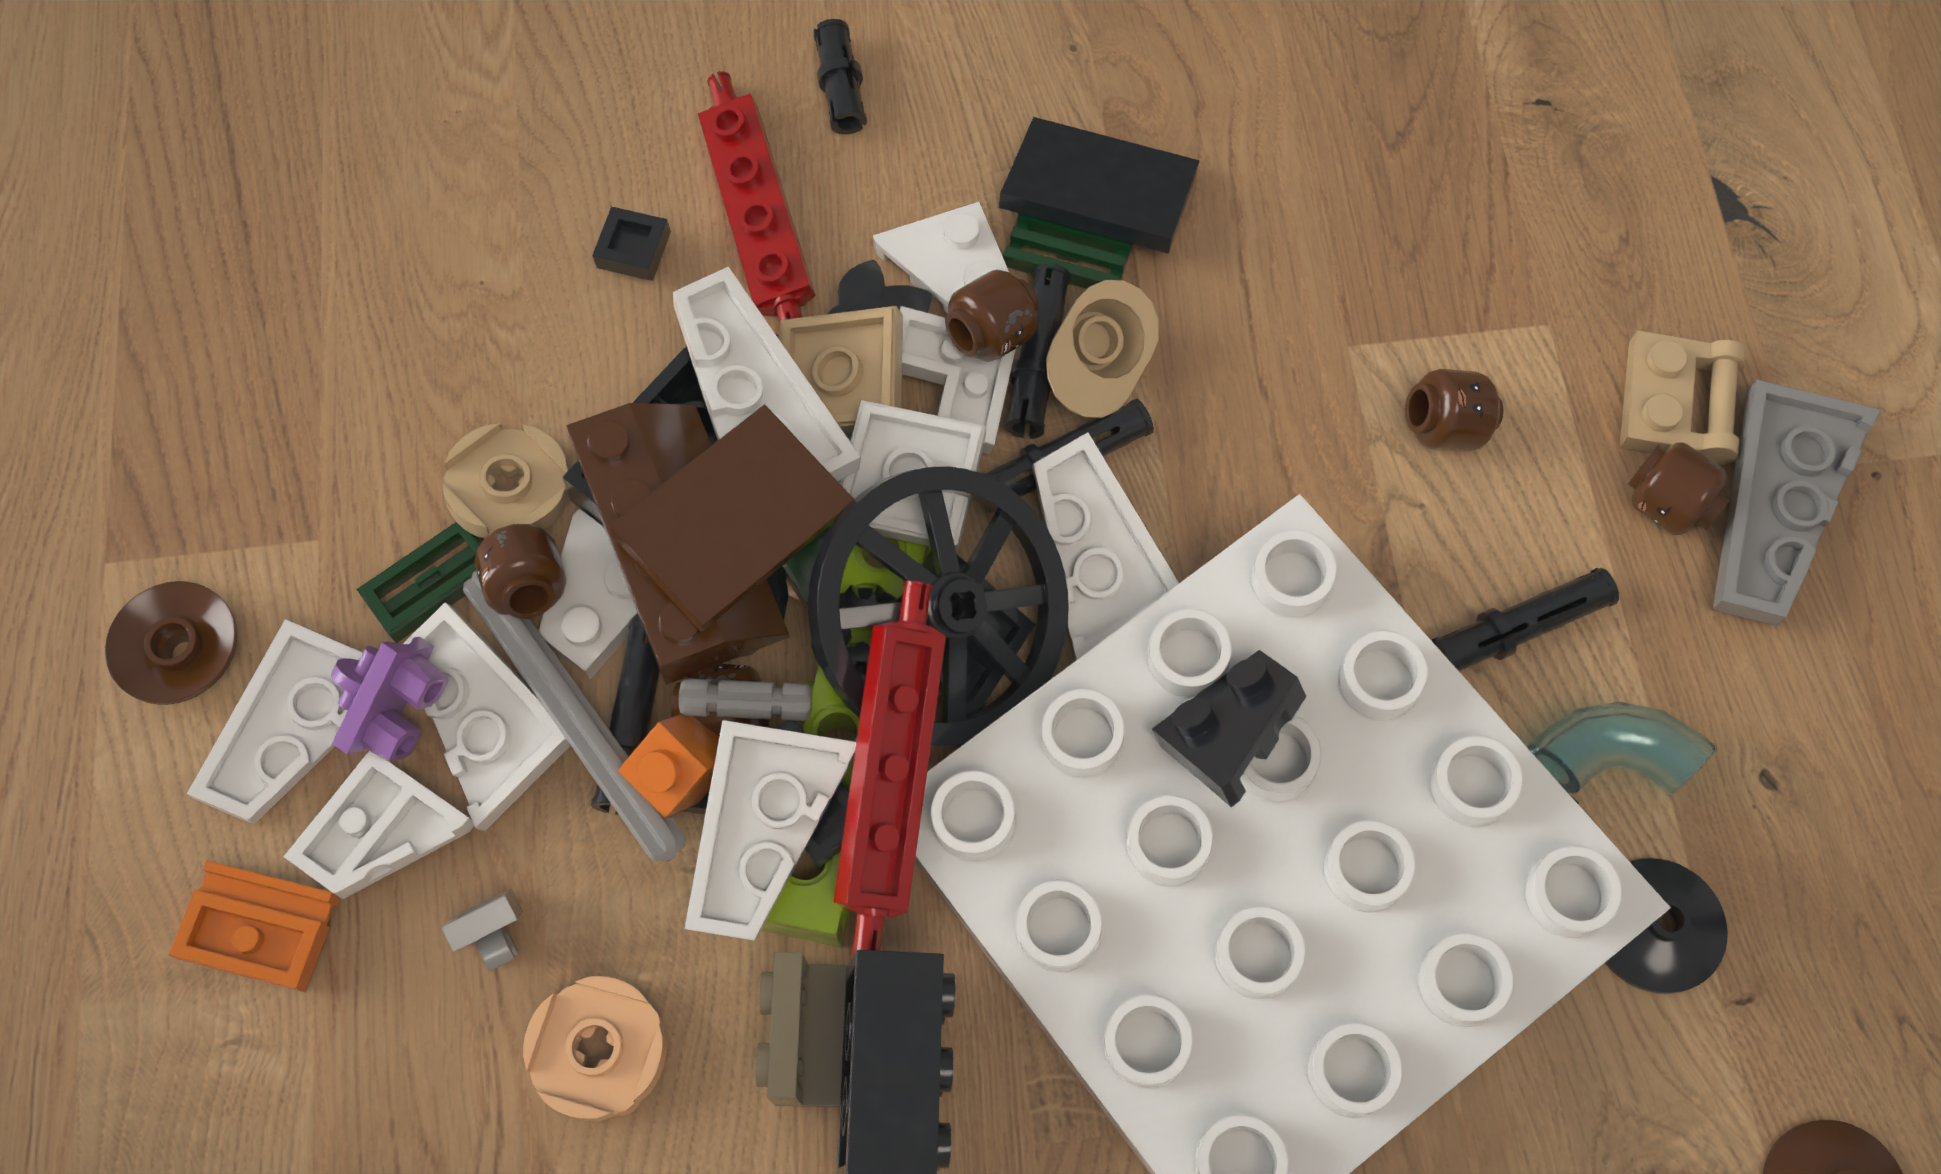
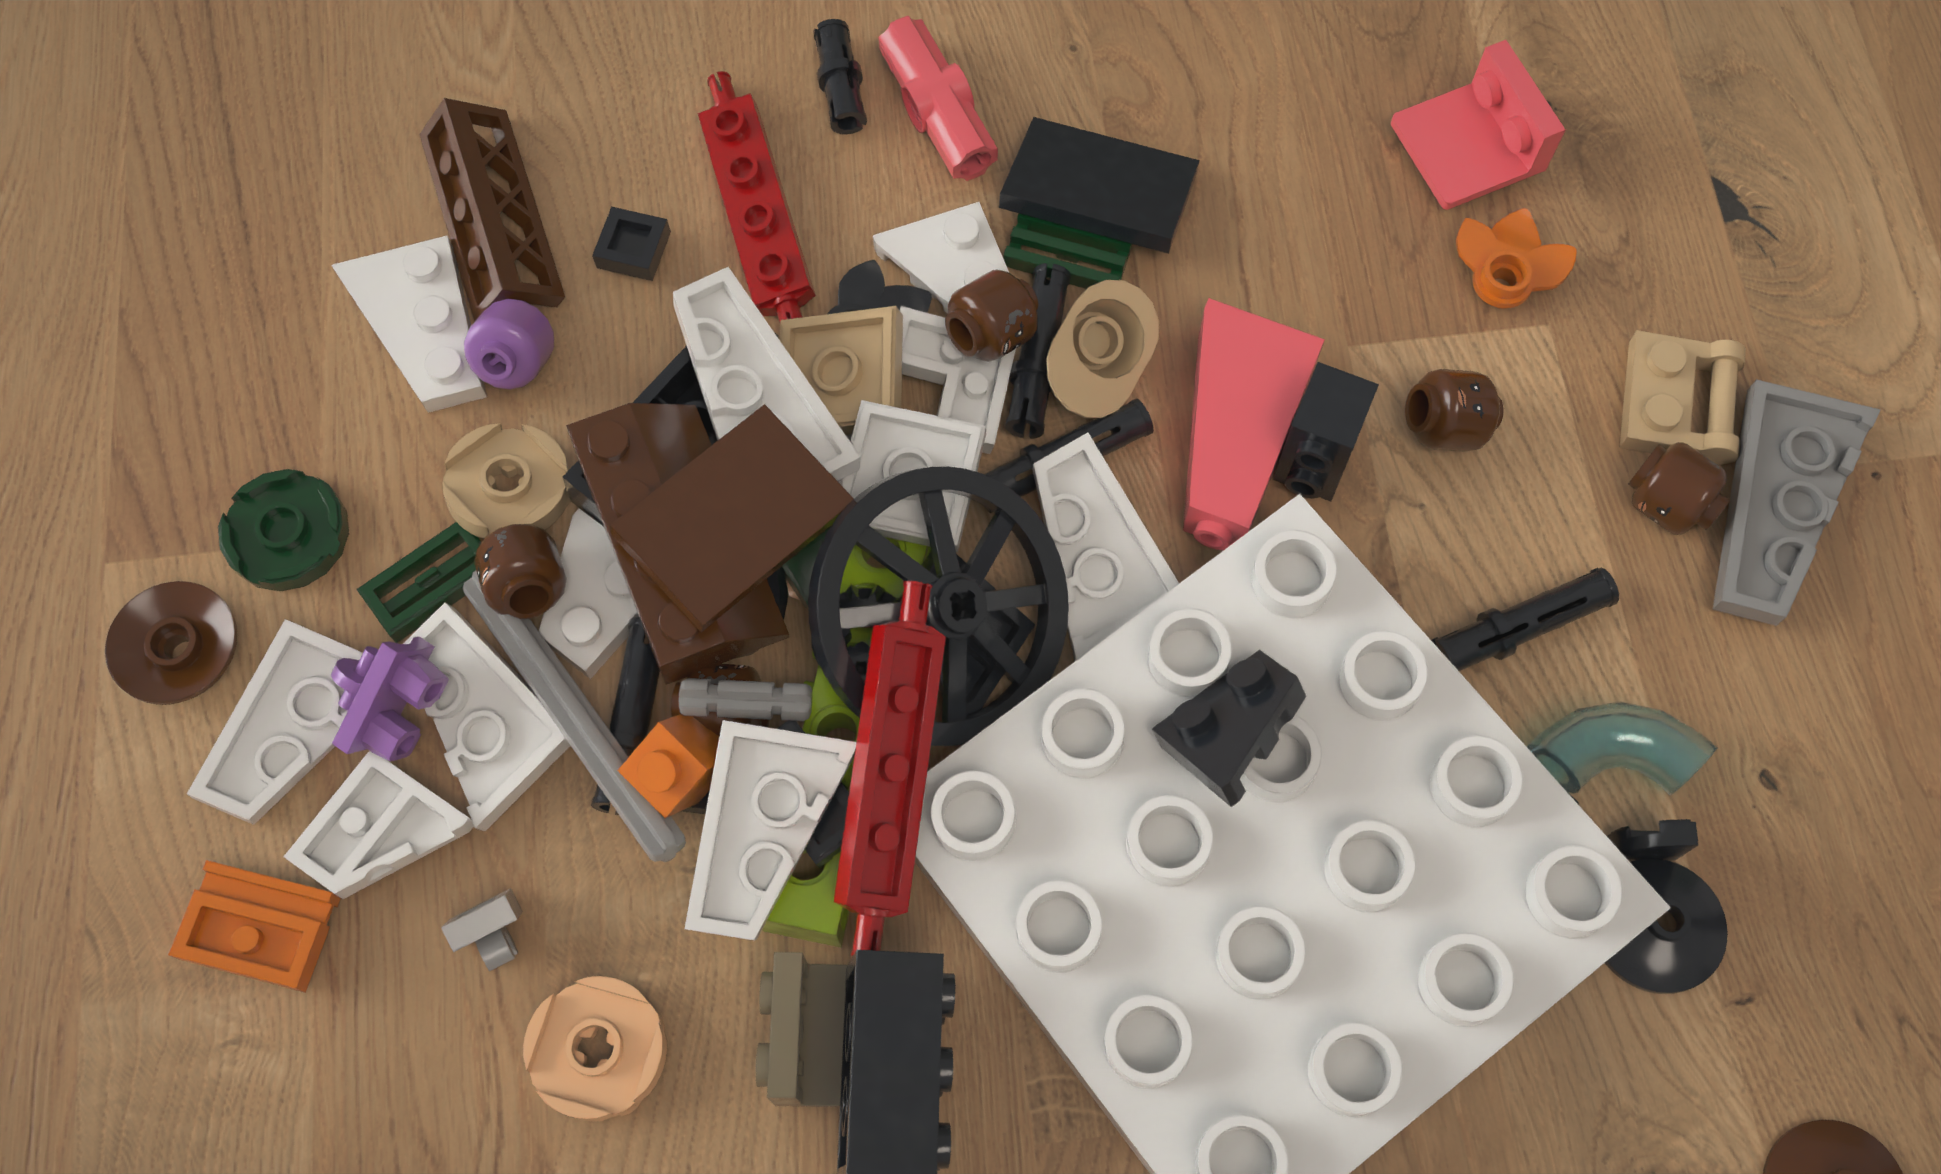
none -> dark green tile [218,469,349,592]
none -> white wing [331,236,487,413]
none -> reddish brown fence [419,98,565,322]
none -> medium lavender head [464,299,554,390]
none -> coral piece [878,16,998,181]
none -> coral slope [1183,298,1325,550]
none -> black brick [1273,362,1379,502]
none -> coral bracket [1391,40,1566,210]
none -> orange plate [1456,208,1577,309]
none -> black tile [1607,819,1699,861]

